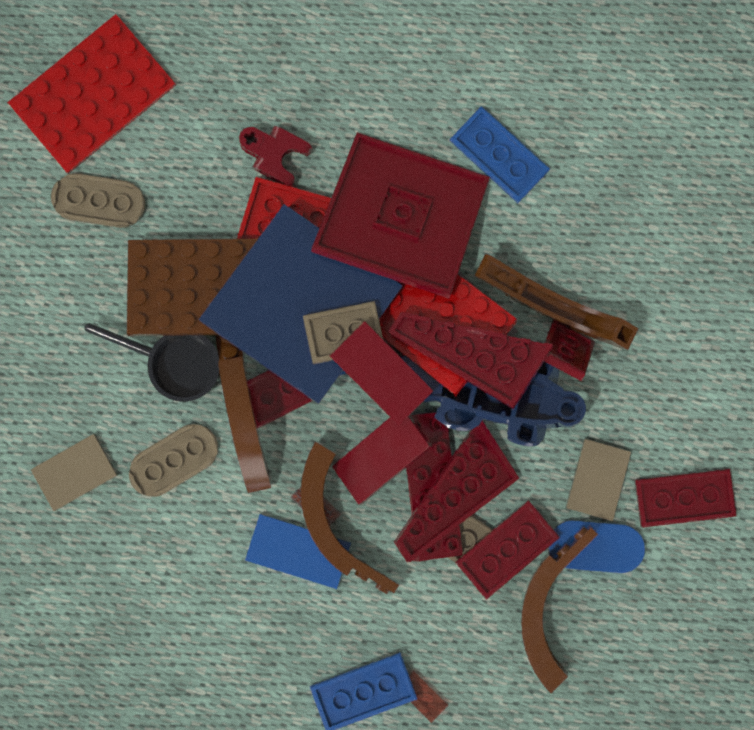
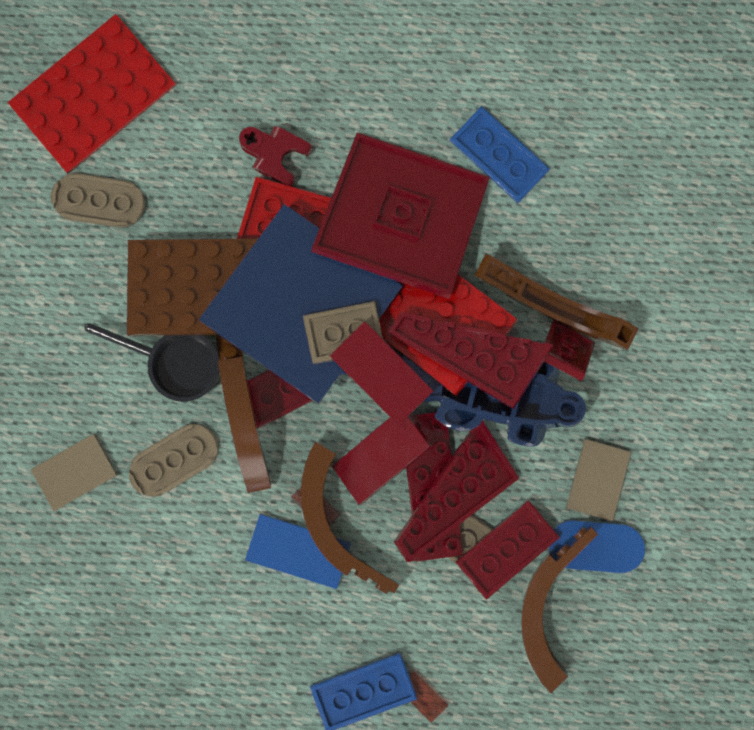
dark red tile [635,469,737,528] -> none

